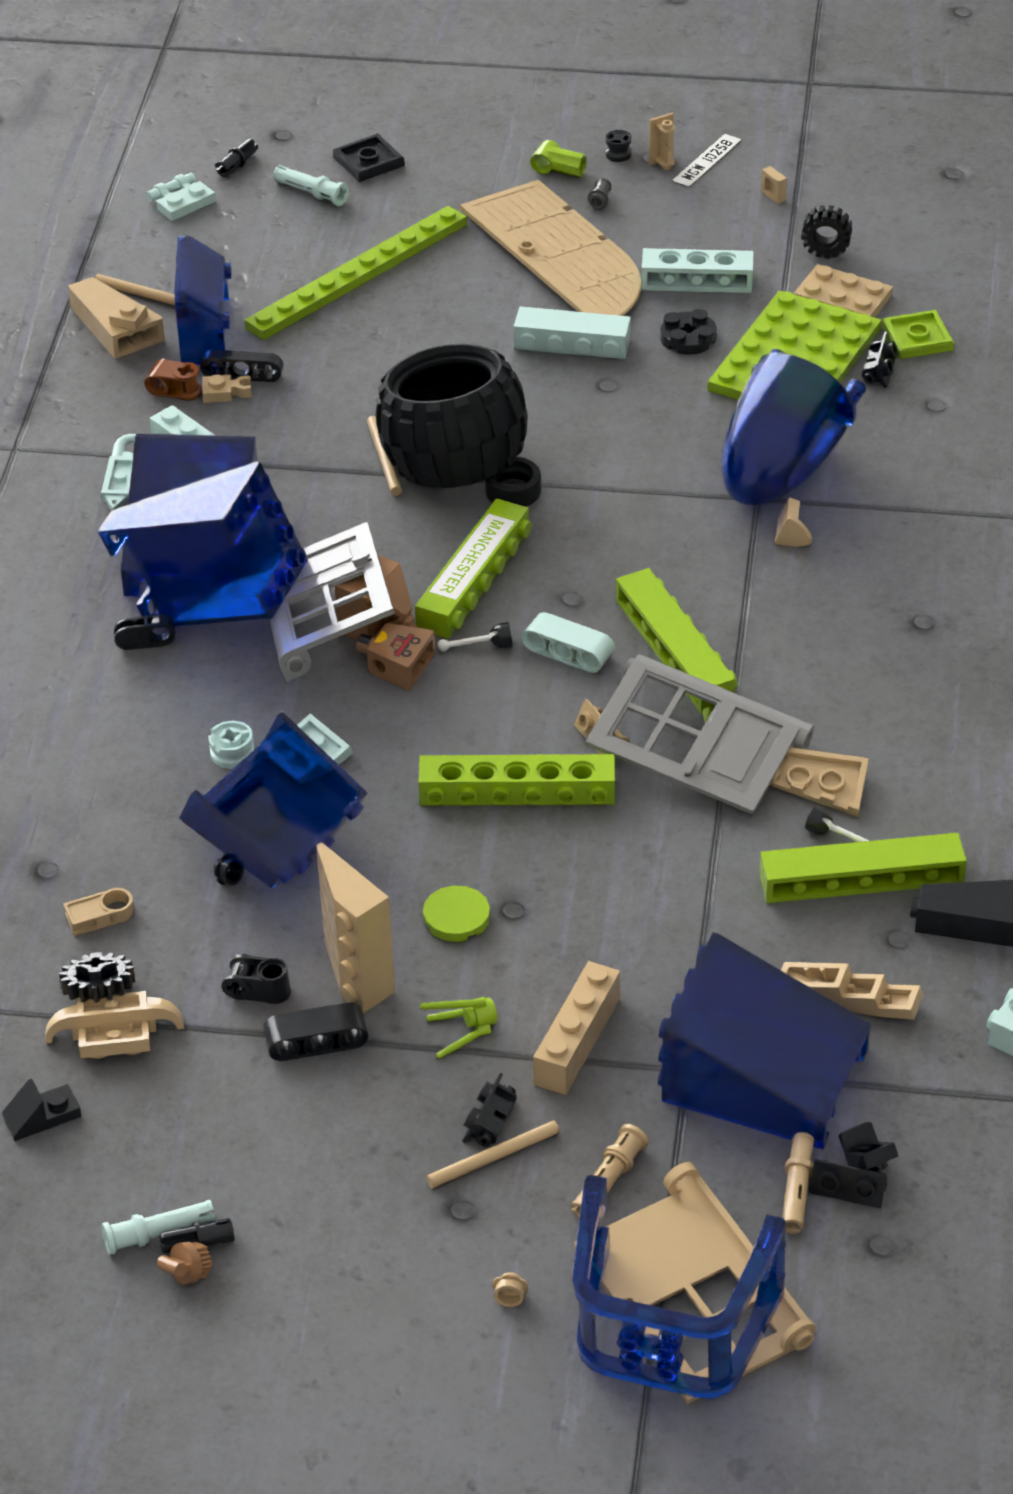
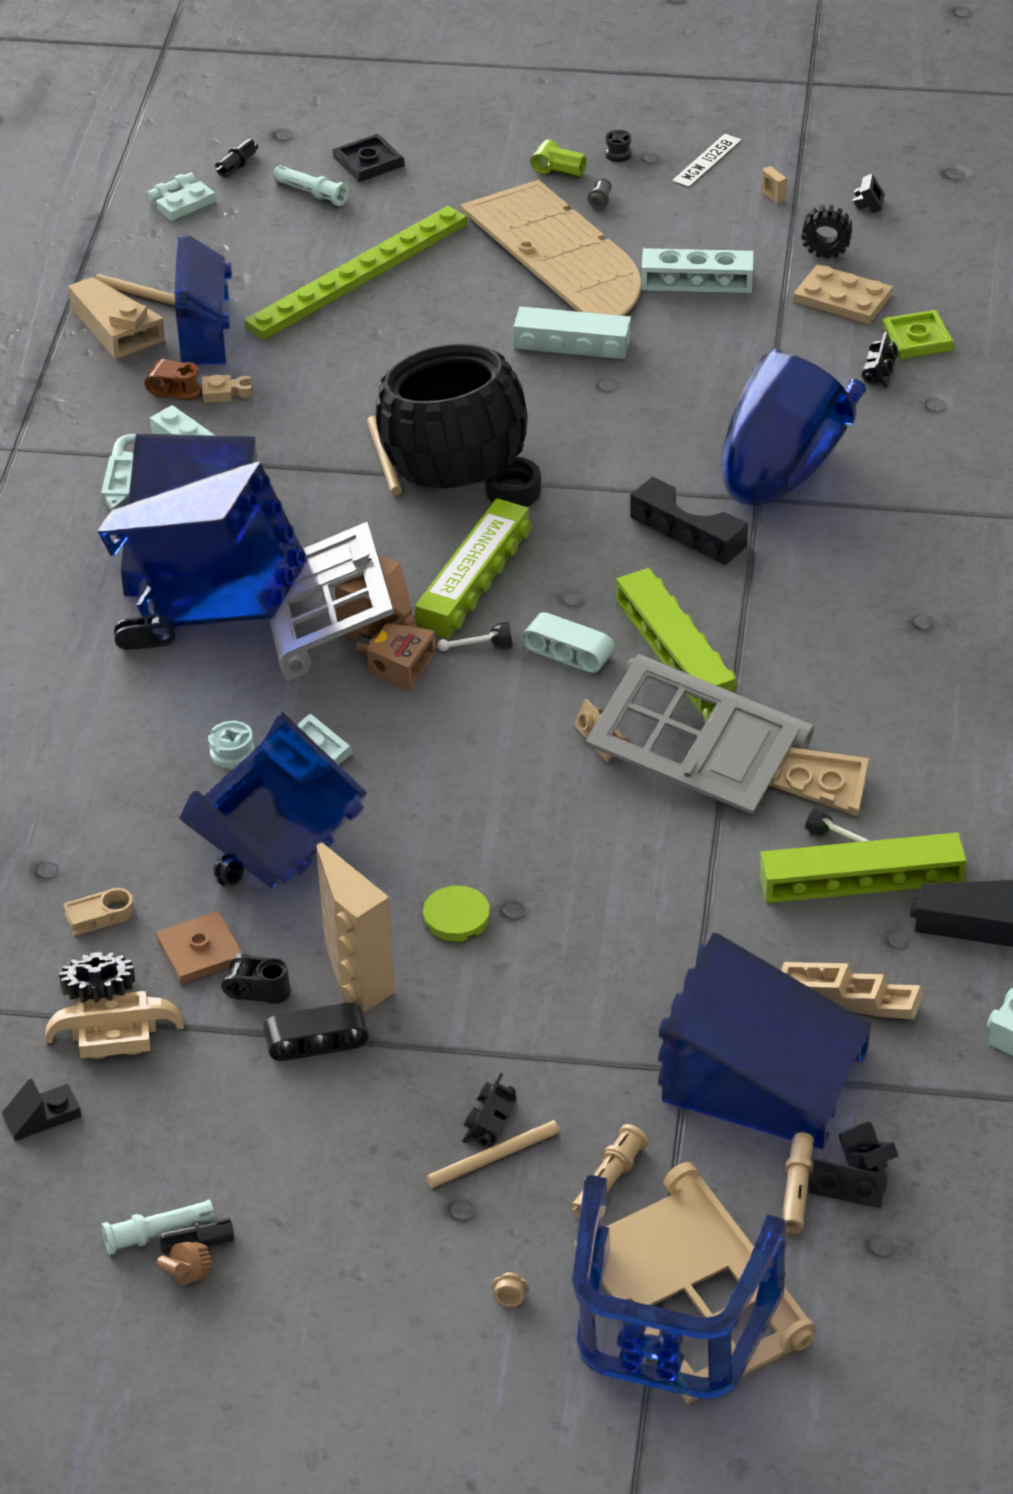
black beam [200,350,284,382] -> none
lime brick [418,754,615,806] -> none
lime plant [420,997,498,1059] -> none
tan brick [533,961,620,1095] -> none
tan hinge [649,112,675,170] -> none
black plate [660,309,717,354] -> none
lime plate [707,290,882,422] -> none
tan tile [775,497,812,547] -> none
none -> medium nougat plate [156,910,243,985]
none -> black arch [630,476,748,565]
none -> black tile [852,174,885,213]

